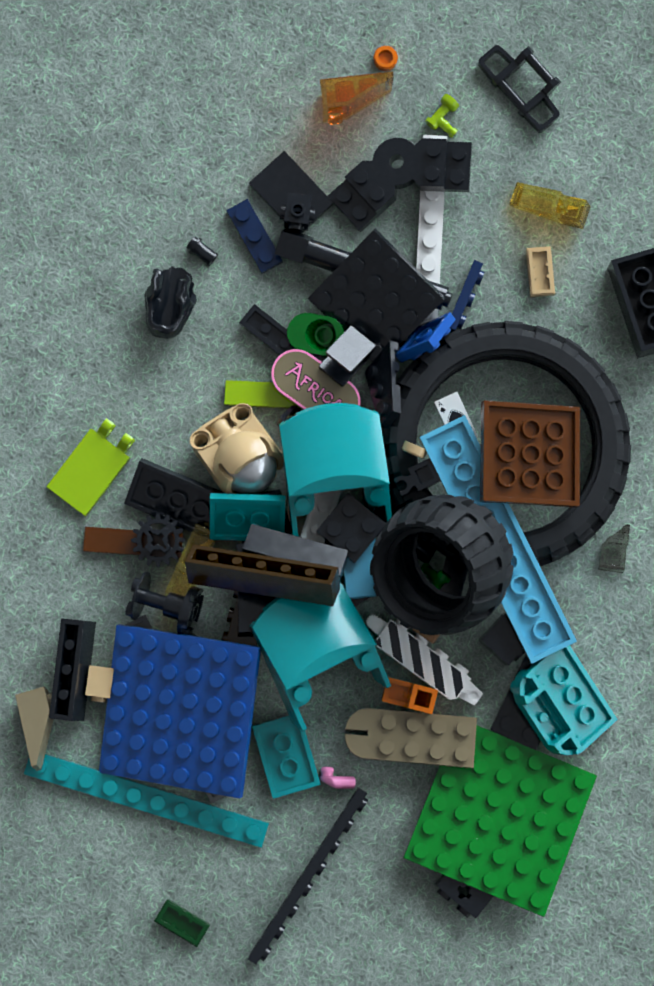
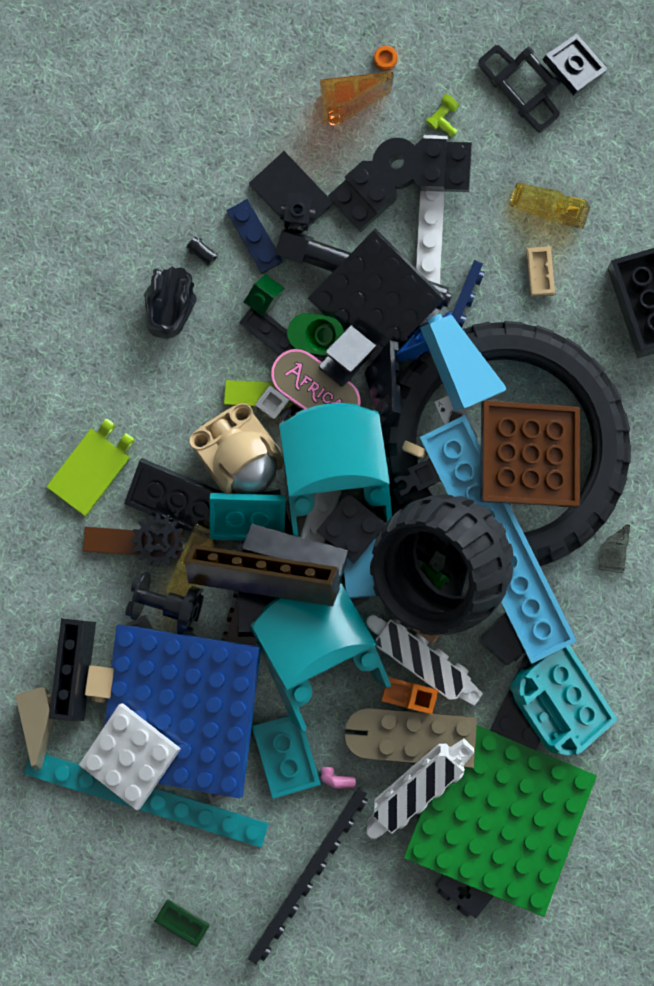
none -> white plate [79,703,181,810]
none -> dark green brick [244,274,285,316]
none -> light grey plate [255,386,289,421]
none -> white hinge [366,739,474,839]
none -> medium azure slope [420,314,506,411]
none -> plate [542,33,608,96]

